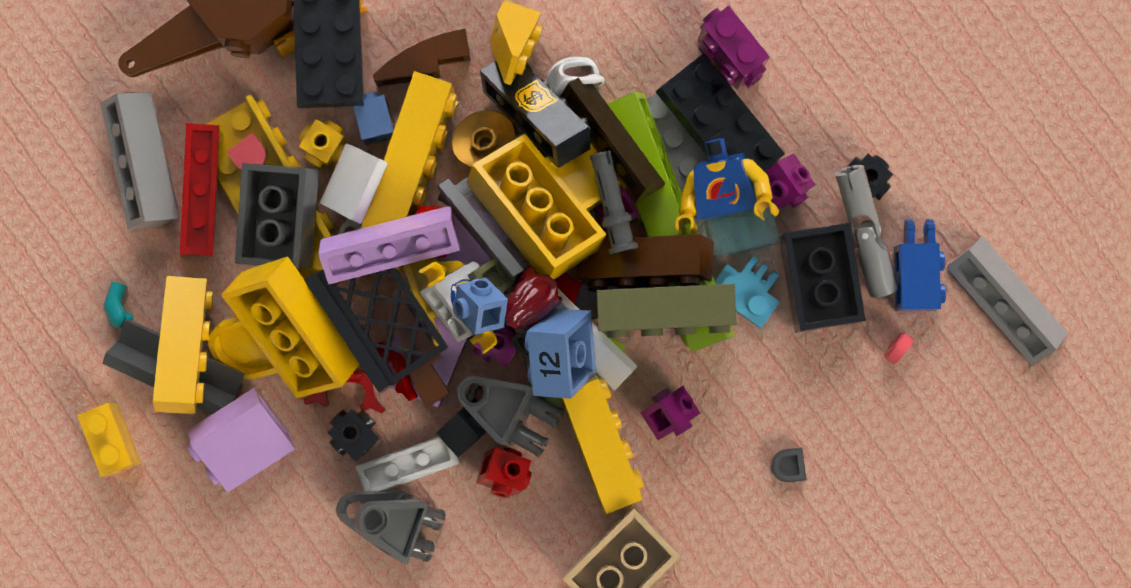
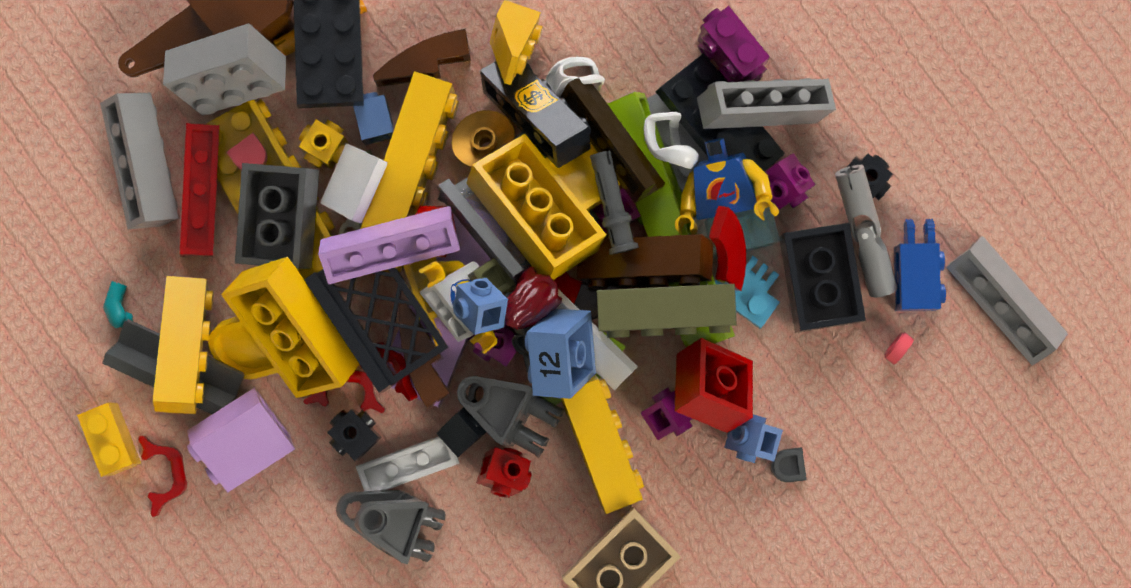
none -> red helmet [138,436,188,517]
none -> light grey brick [163,23,286,116]
none -> white piece [644,112,699,170]
none -> red brick [675,338,753,433]
none -> light grey brick [697,78,836,129]
none -> red tile [709,206,746,291]
none -> medium blue brick [724,415,783,463]

